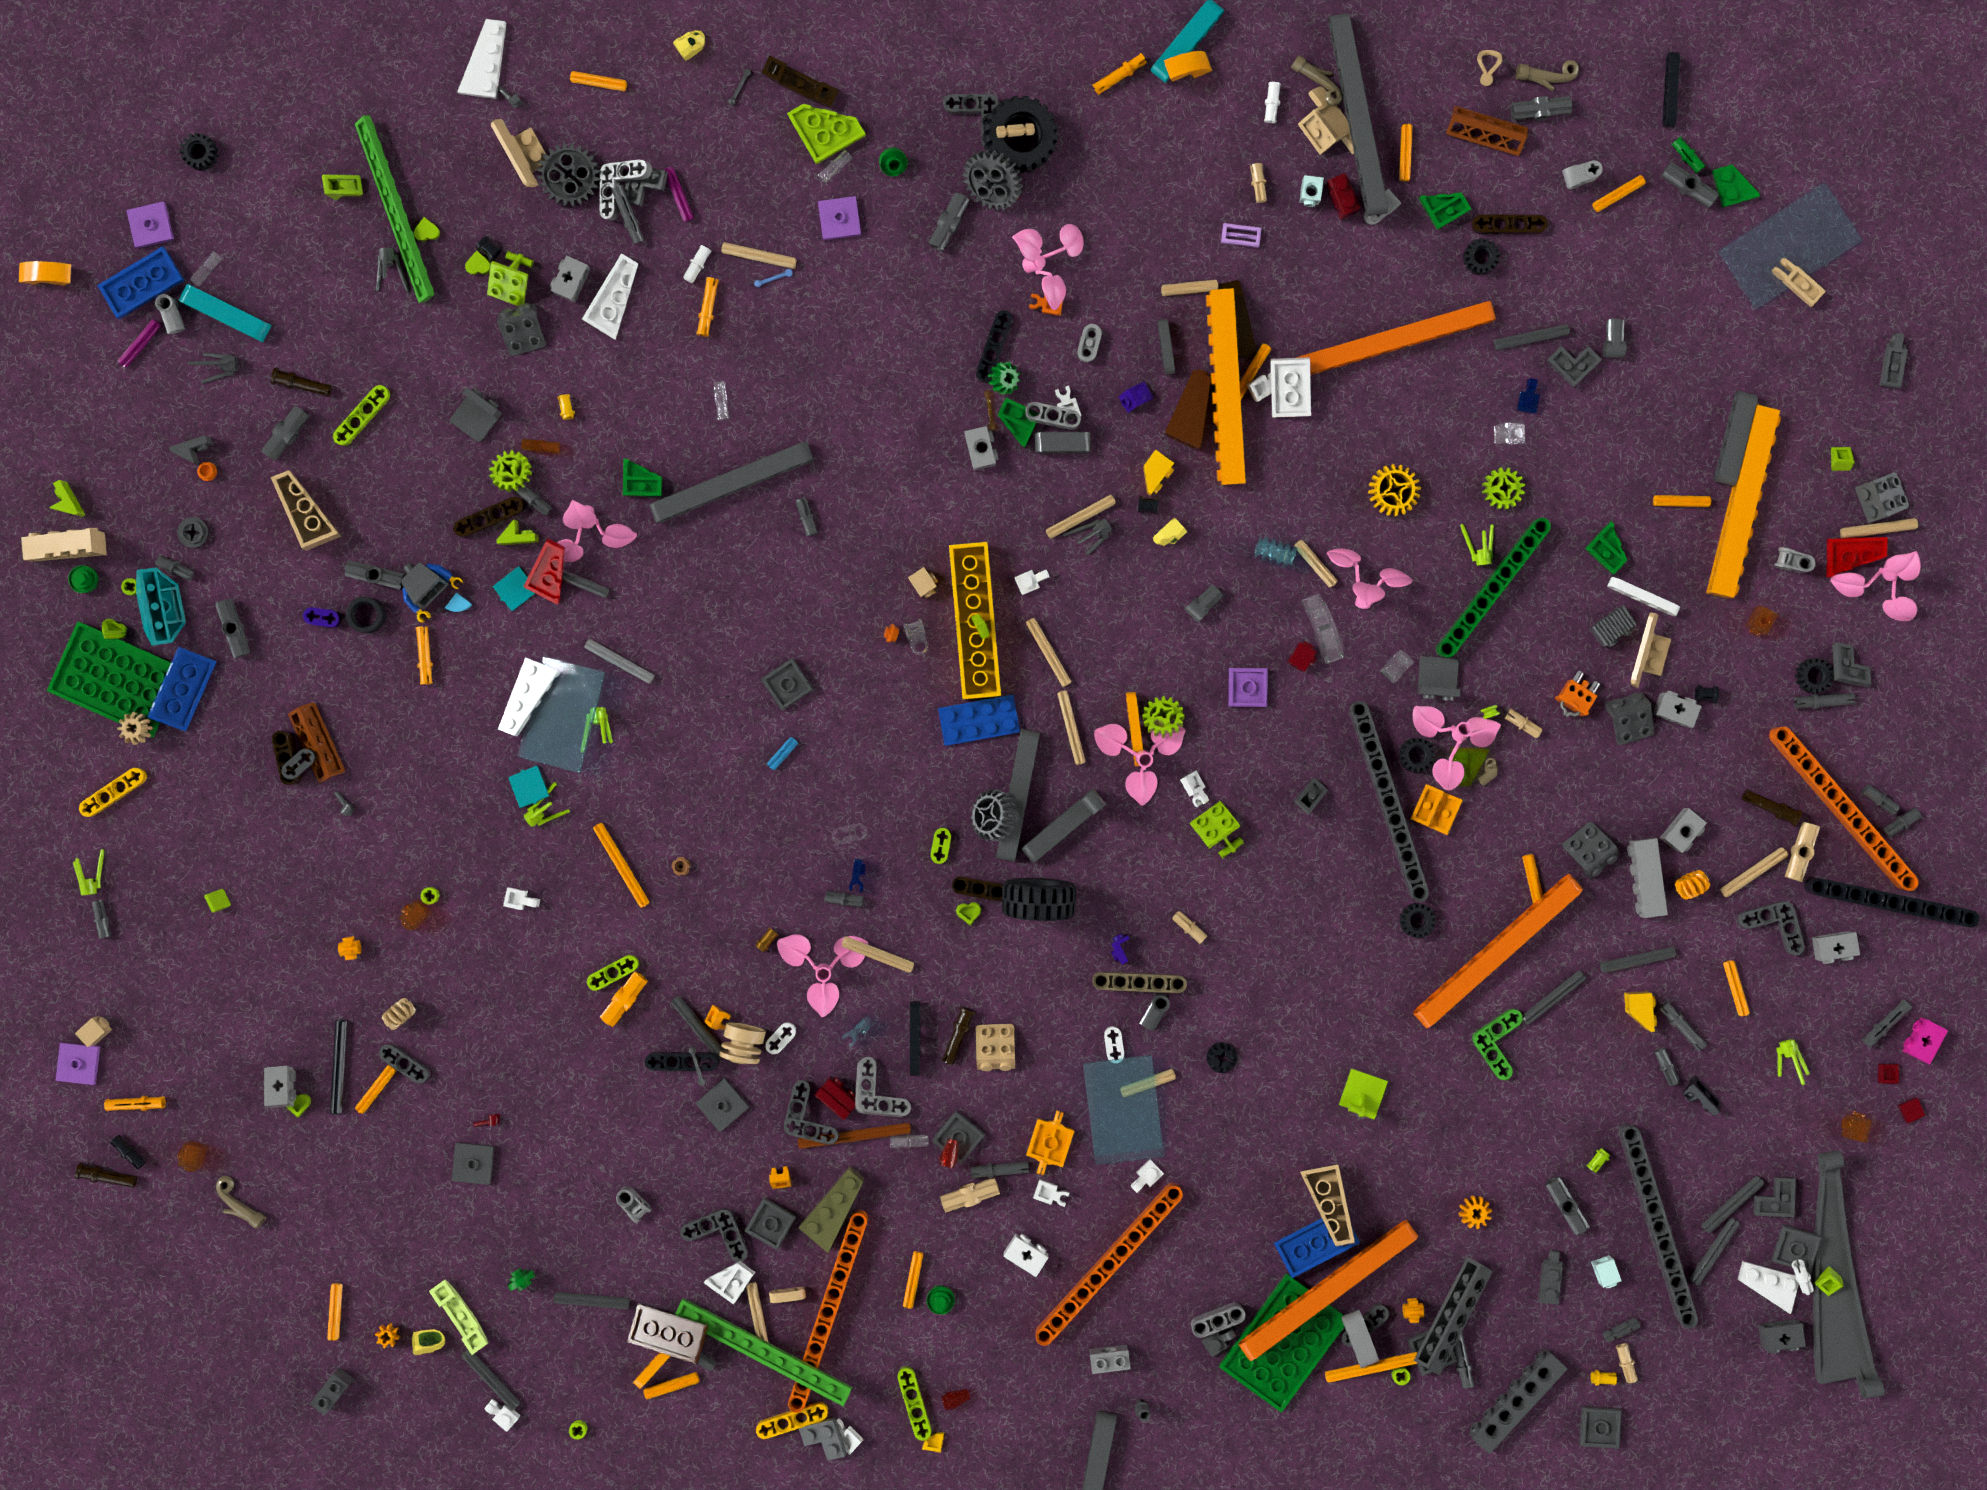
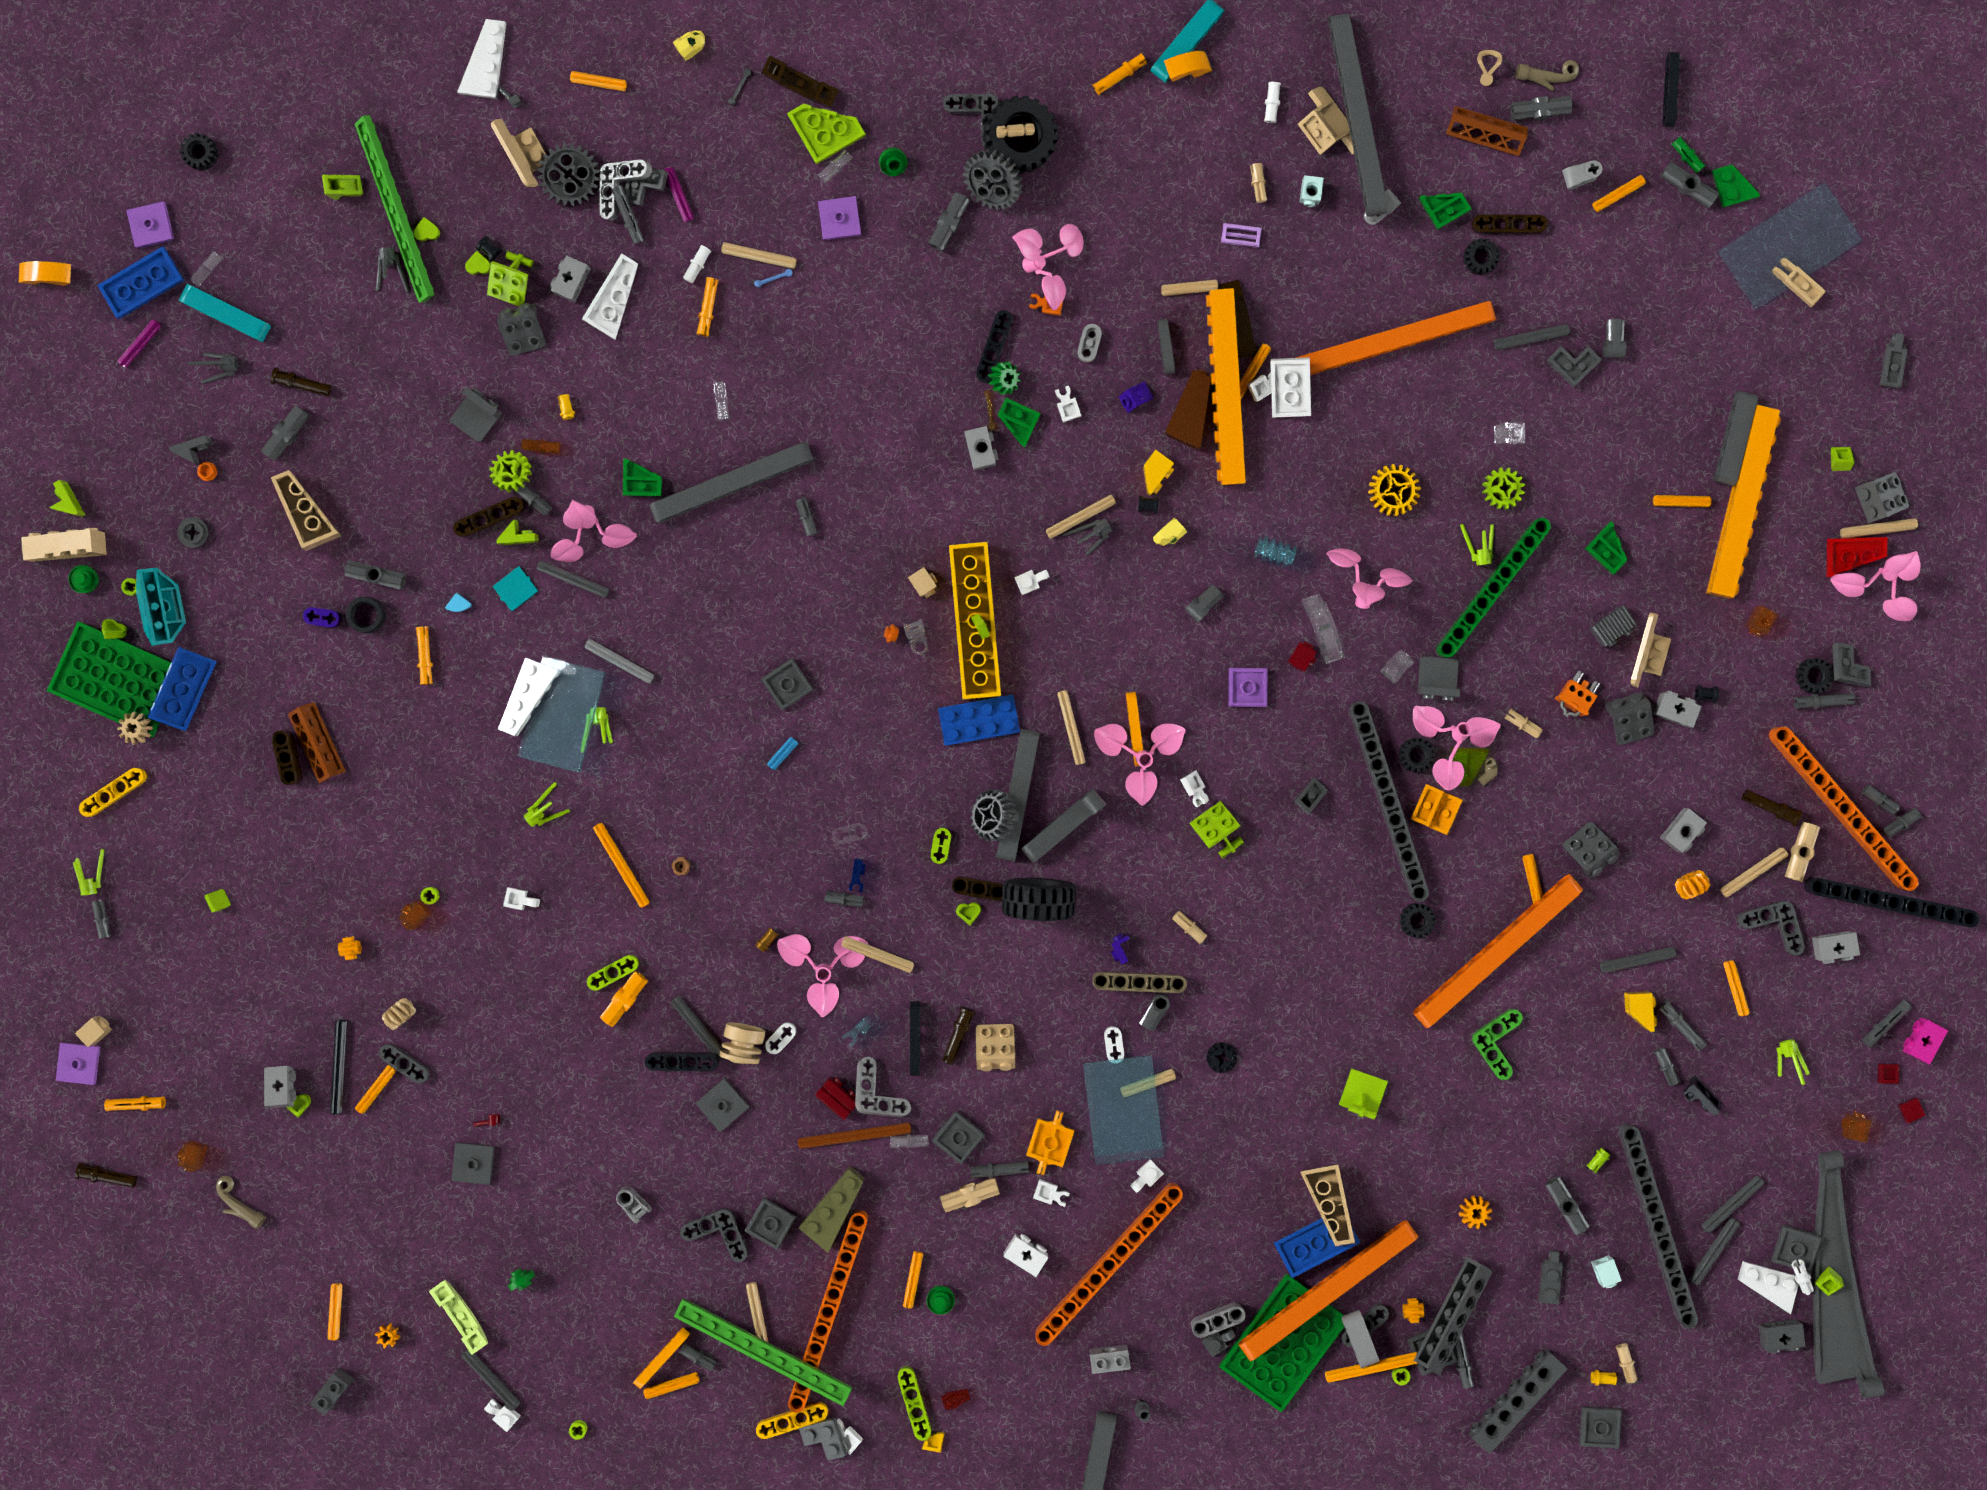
black pin [110,1135,147,1170] -> none
light grey piece [155,294,185,335] -> none
dark grey axle [155,555,194,580] -> none
dark grey piece [215,599,251,658] -> none
dark grey beam [281,749,315,780] -> none
lime beam [333,385,391,446] -> none
dark grey hand [334,791,355,816] -> none
dark grey torso [401,563,463,623] -> none
rock [412,1329,445,1355] -> none
teal piece [508,766,550,808] -> none
red wing [523,539,565,605] -> none
dark grey axle [554,1292,630,1310] -> none
tile [627,1304,709,1364] -> none
dark grey hinge [689,1047,706,1086] -> none
light orange tile [704,1005,731,1030] -> none
white wing [704,1261,755,1304] -> none
light orange tile [769,1166,791,1189] -> none
tan beam [769,1287,806,1303] -> none
dark grey beam [784,1080,839,1144] -> none
clear red cone [939,1139,959,1168] -> none
light grey beam [1026,402,1081,430] -> none
tan axle [1026,618,1071,687] -> none
dark grey beam [1035,432,1091,454] -> none
lime gear [1142,696,1184,738] -> none
dark tan plant [1291,55,1342,105] -> none
tan axle [1294,540,1338,588] -> none
dark red brick [1326,173,1361,220] -> none
light orange axle [1399,124,1413,182] -> none
lime bush [1480,705,1500,719] -> none
clear blue plate [1516,378,1540,414] -> none
dark grey axle [1522,971,1586,1025] -> none
dark grey axle [1602,1318,1640,1343] -> none
white beam [1607,577,1680,616] -> none
light grey brick [1627,838,1668,918] -> none
dark grey plate [1753,1177,1796,1217] -> none
light grey piece [1774,547,1816,573] -> none

